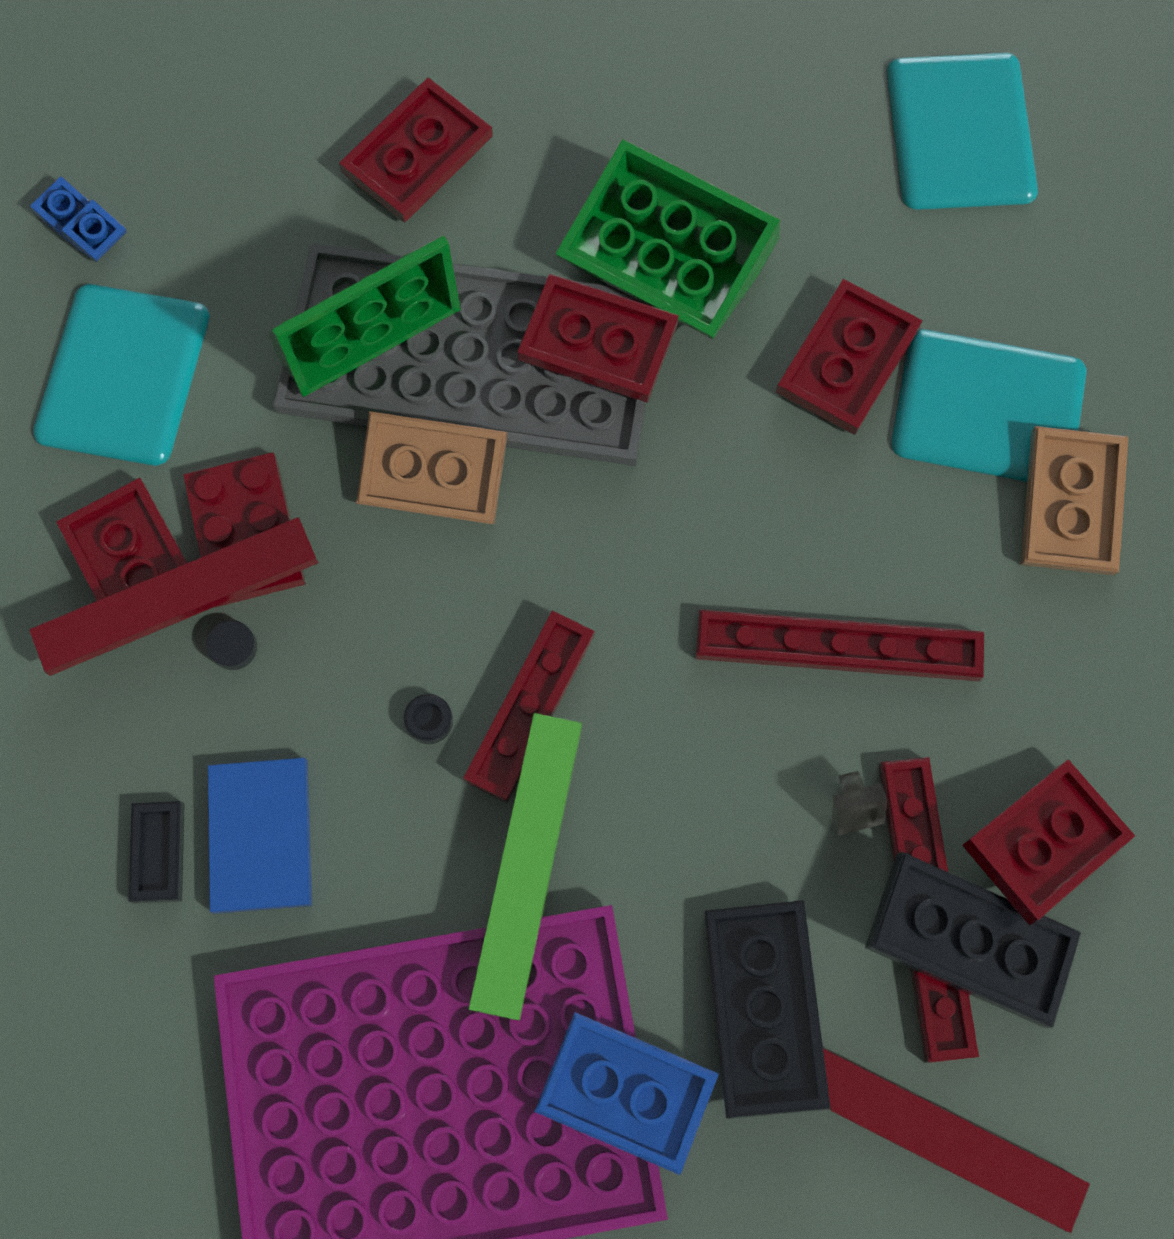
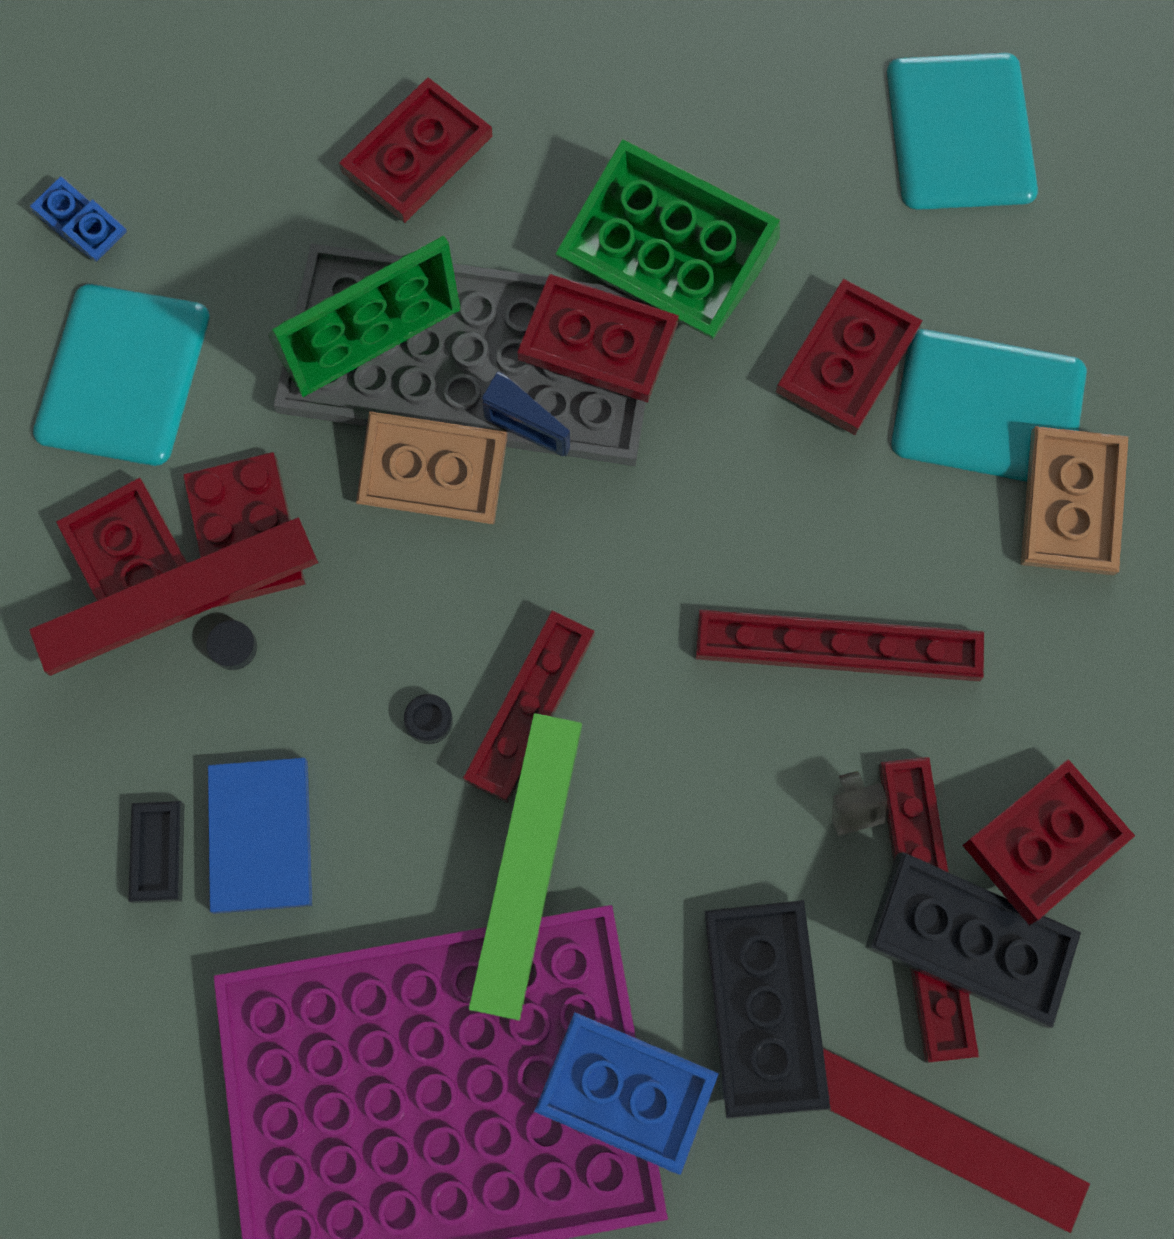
none -> dark blue slope [482,371,570,457]

